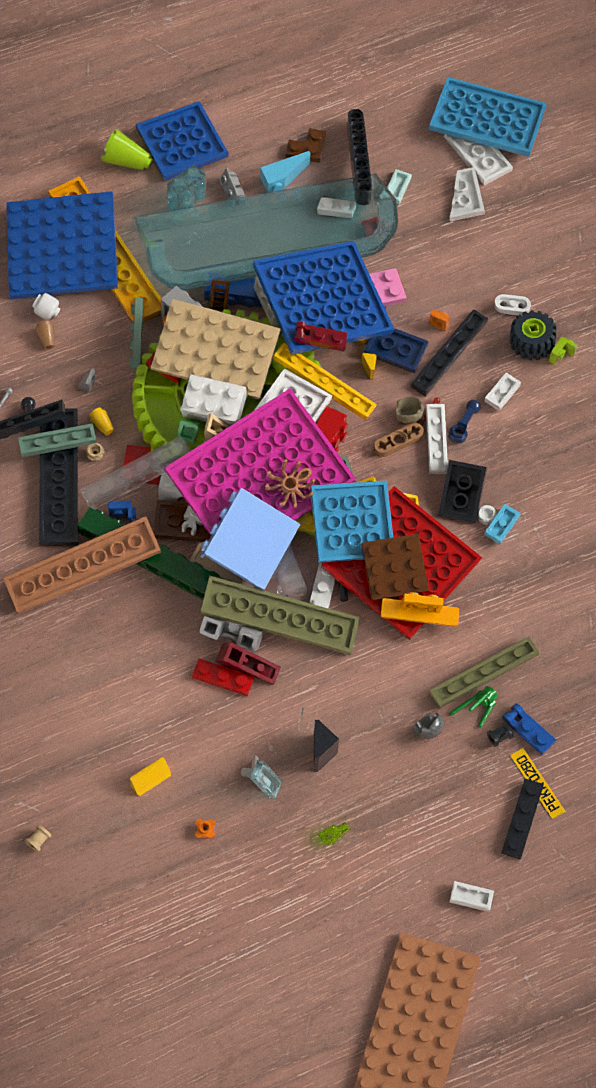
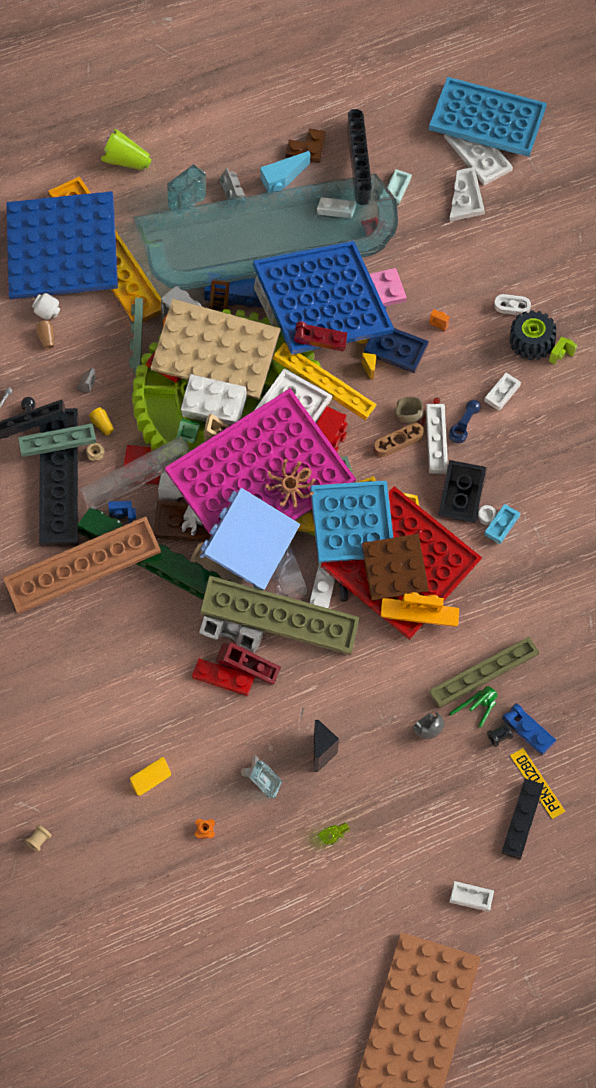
blue plate [136,101,229,181] -> none
black tile [411,309,488,397] -> none

